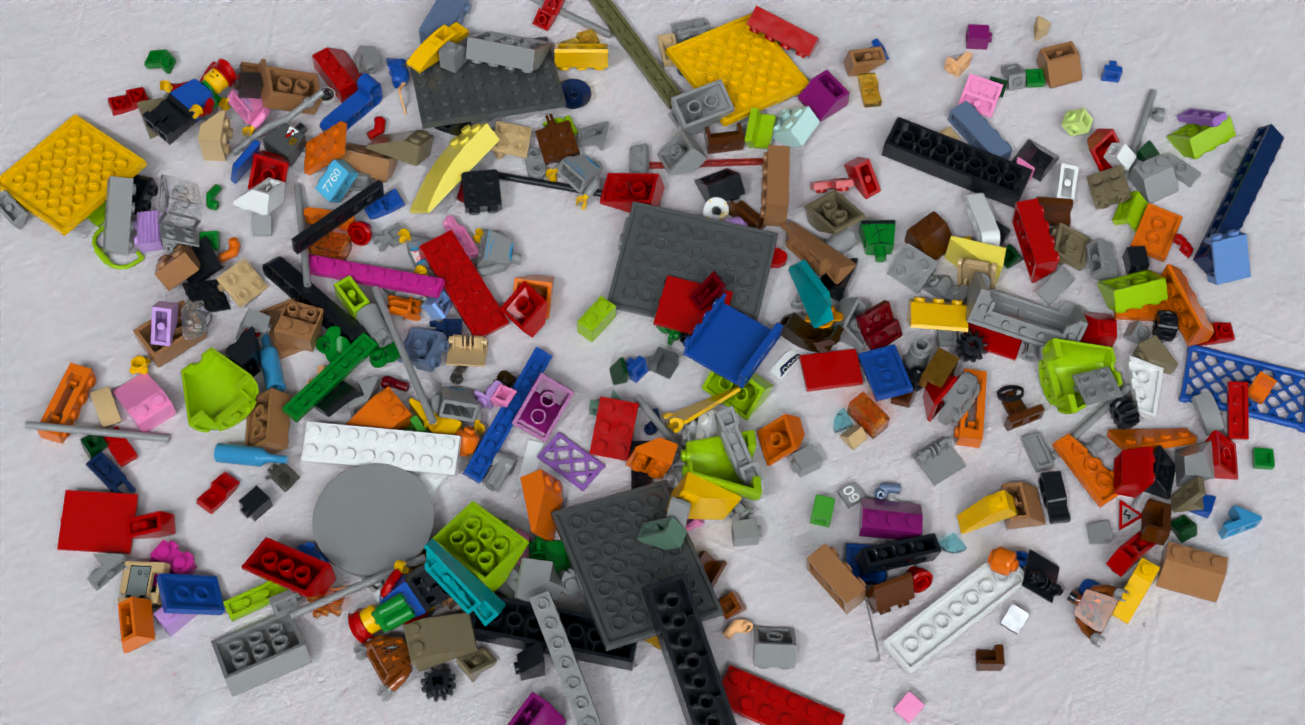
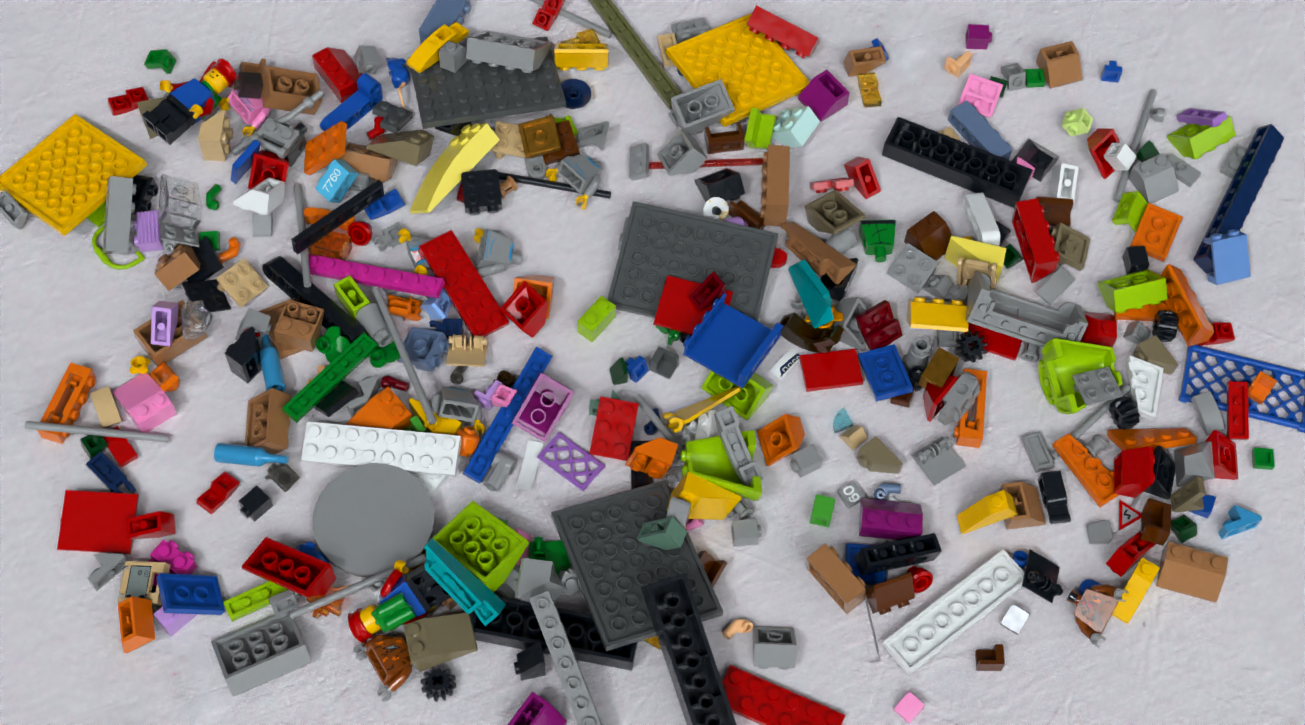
lime cone [181,347,259,433] -> none
tile [321,87,336,105] -> none
bright pink hinge [443,215,479,259] -> none
dark tan slope [456,646,497,683] -> none
orange slope [520,469,563,541] -> none
red slope [599,173,665,213] -> none
dark orange slope [719,591,747,620] -> none
clear orange brick [846,392,890,439] -> none
clear light blue tile [939,533,967,554] -> none
orange head [987,547,1019,576] -> none
reddish brown piece [997,385,1045,431] -> none
tan slope [1034,16,1051,40] -> none
dark tan plate [1086,165,1132,210] -> none
light grey brick [1086,238,1118,281] -> none
red piece [1172,233,1194,258] -> none
none -> orange tile [149,361,180,392]
none -> light grey plate [251,118,300,159]
none -> dark grey plate [372,100,413,134]
none -> medium nougat bush [500,176,518,199]
none -> pearl gold plate [518,115,562,159]
none -> dark tan slope [857,436,903,474]

